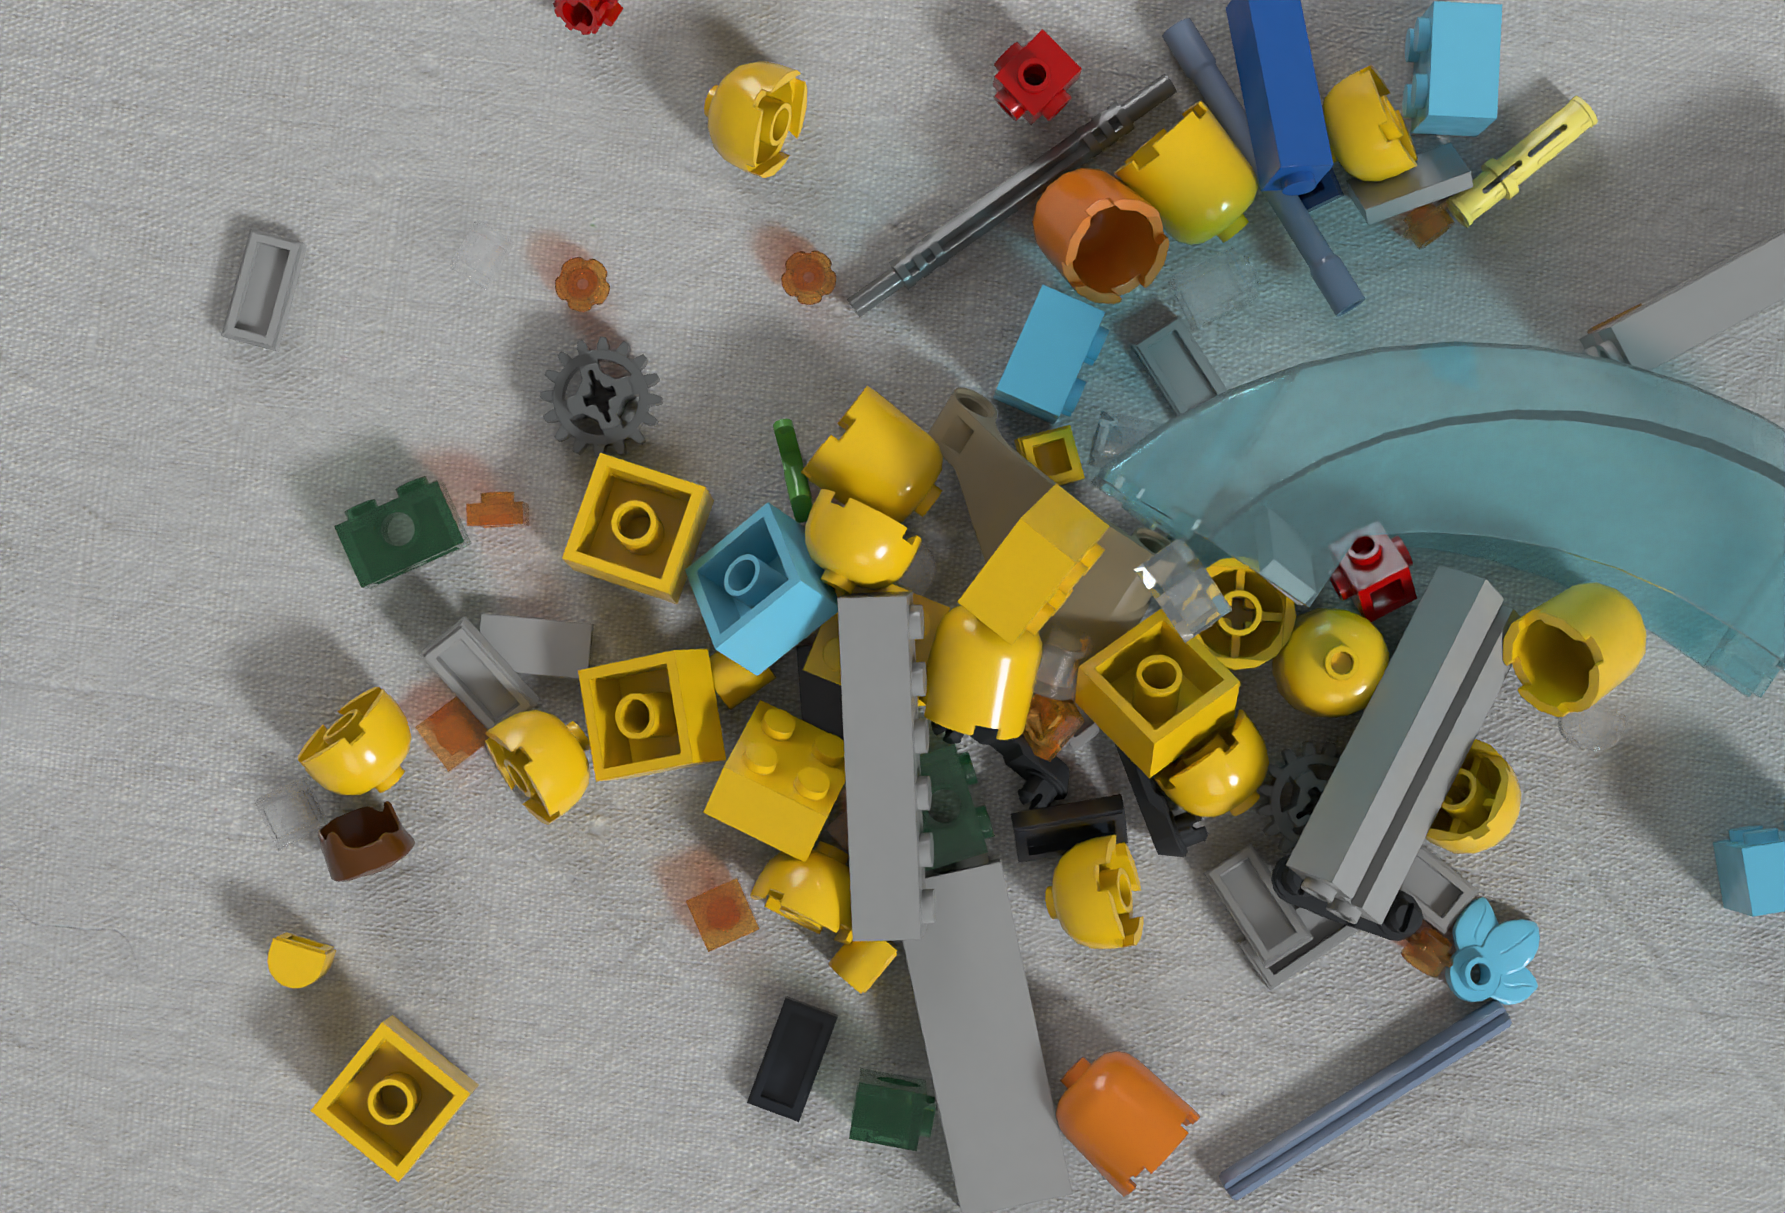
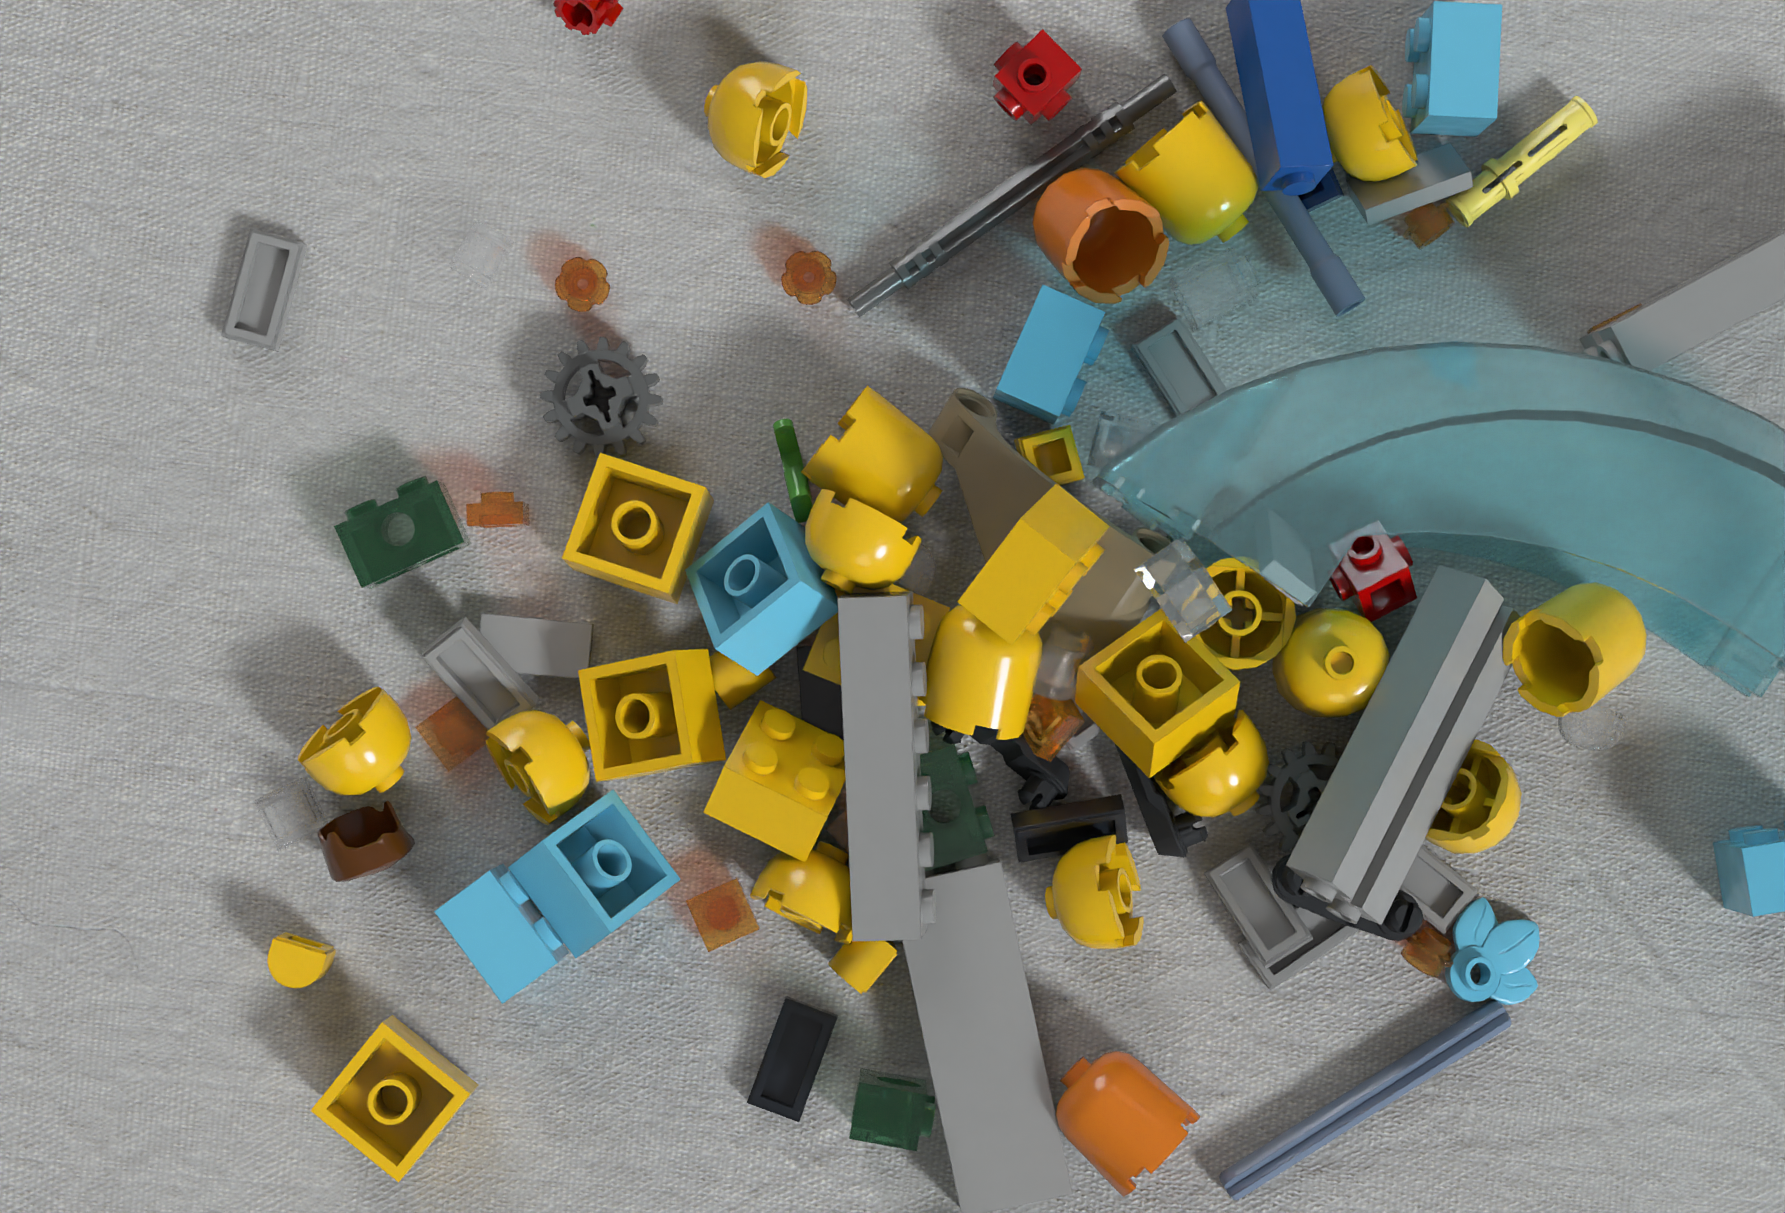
none -> medium azure brick [434,864,569,1004]
none -> medium azure brick [508,789,680,958]

